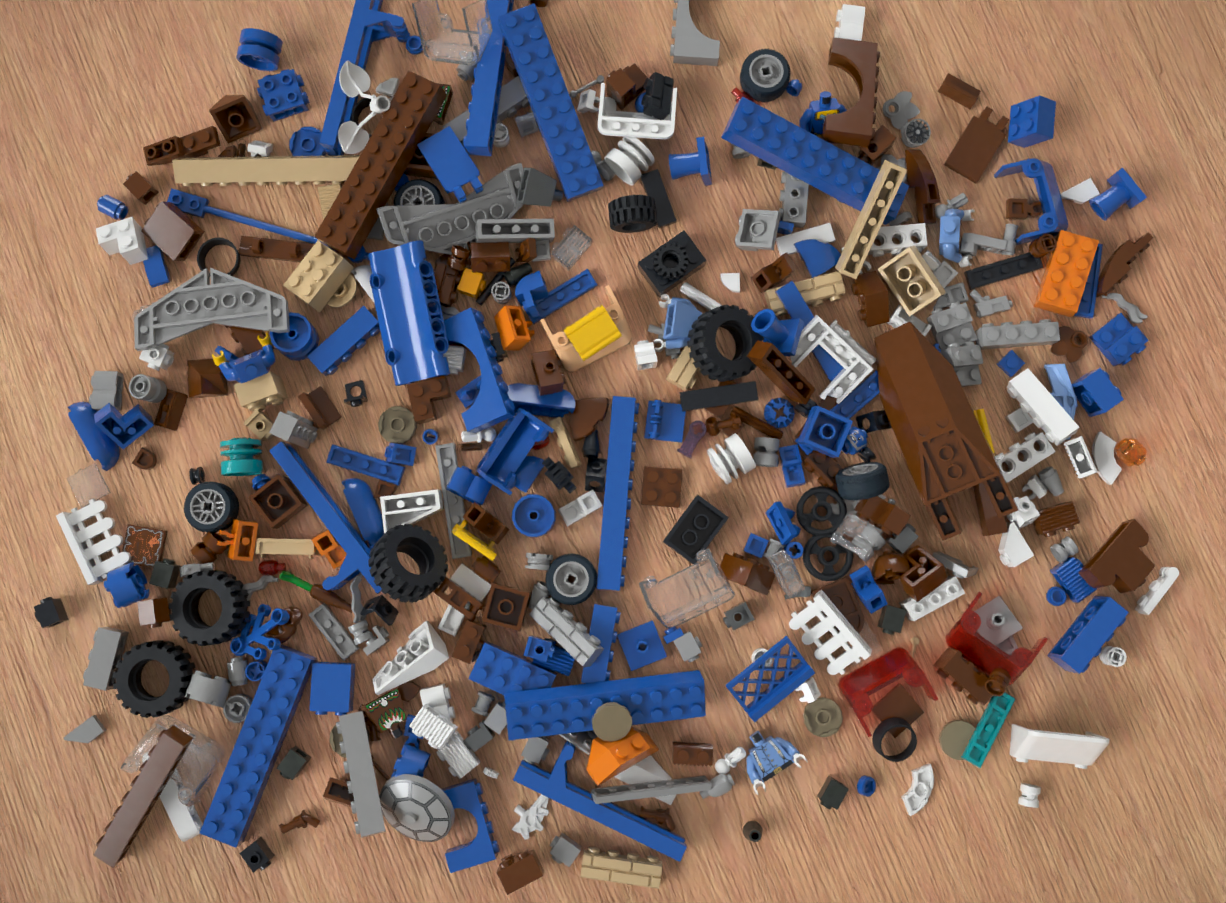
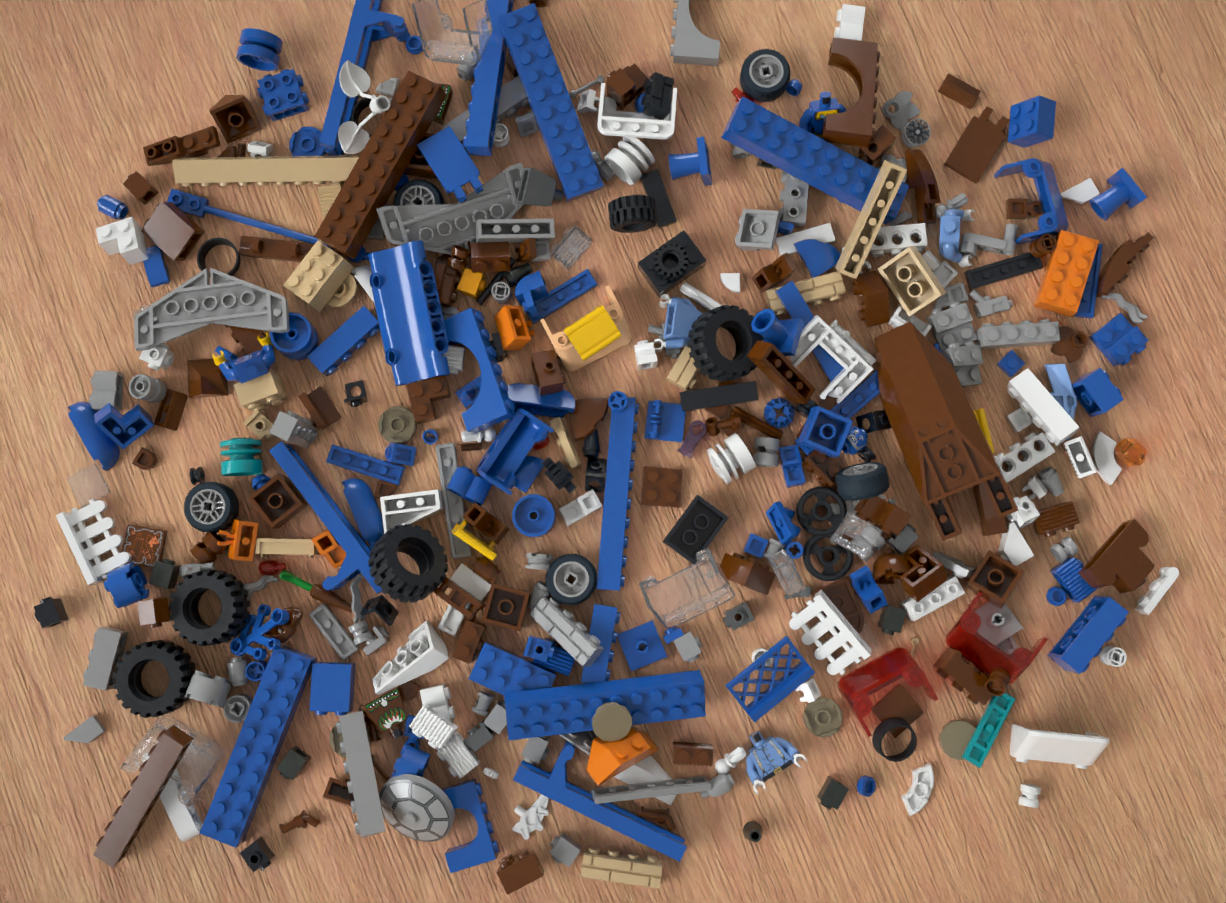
none -> blue wheel [608,391,628,412]
none -> reddish brown brick [967,551,1024,609]

